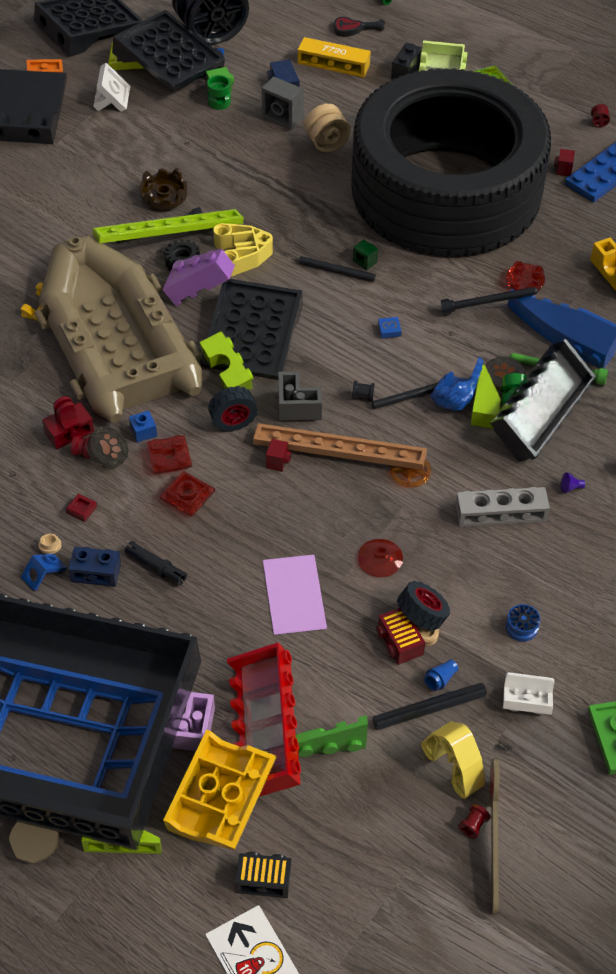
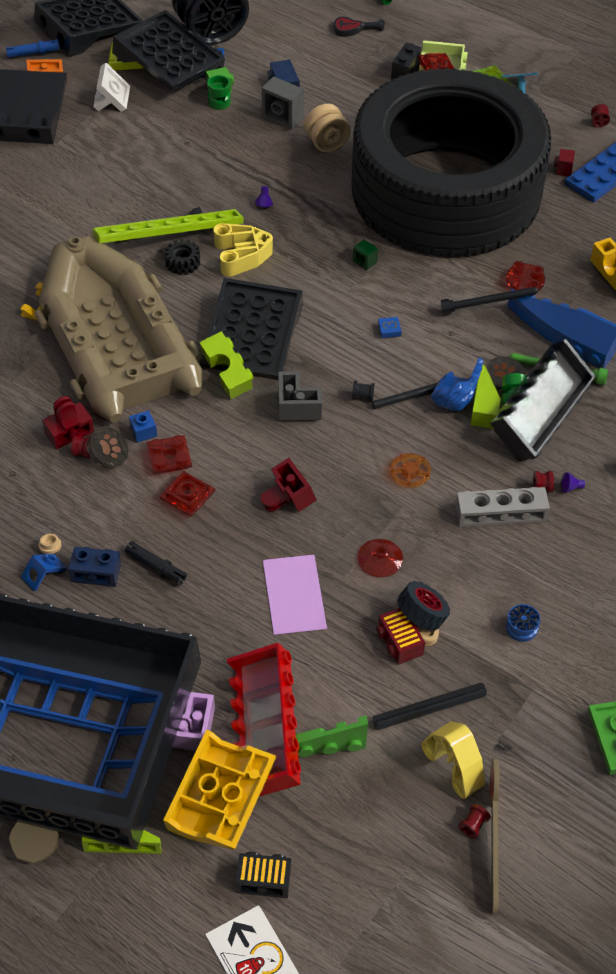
dark red tile [66,494,97,522] -> none
dark brown plate [140,168,188,210] -> none
medium lavender wedge [163,249,235,306] -> none
black wheel [208,386,258,432] -> none
medium nougat plate [253,423,427,470] -> none
dark red plate [266,439,291,472] -> none
yellow brick [298,37,371,78] -> none
black bar [299,256,376,282] -> none
blue cone [424,659,458,691] -> none
white bracket [503,672,554,715] -> none
none -> blue pin [6,39,60,59]
none -> dark purple rock [254,186,273,207]
none -> dark red brick [261,458,317,512]
none -> clear red piece [418,53,454,71]
none -> dark azure shield [502,73,538,93]
none -> dark red wheel [533,471,554,493]

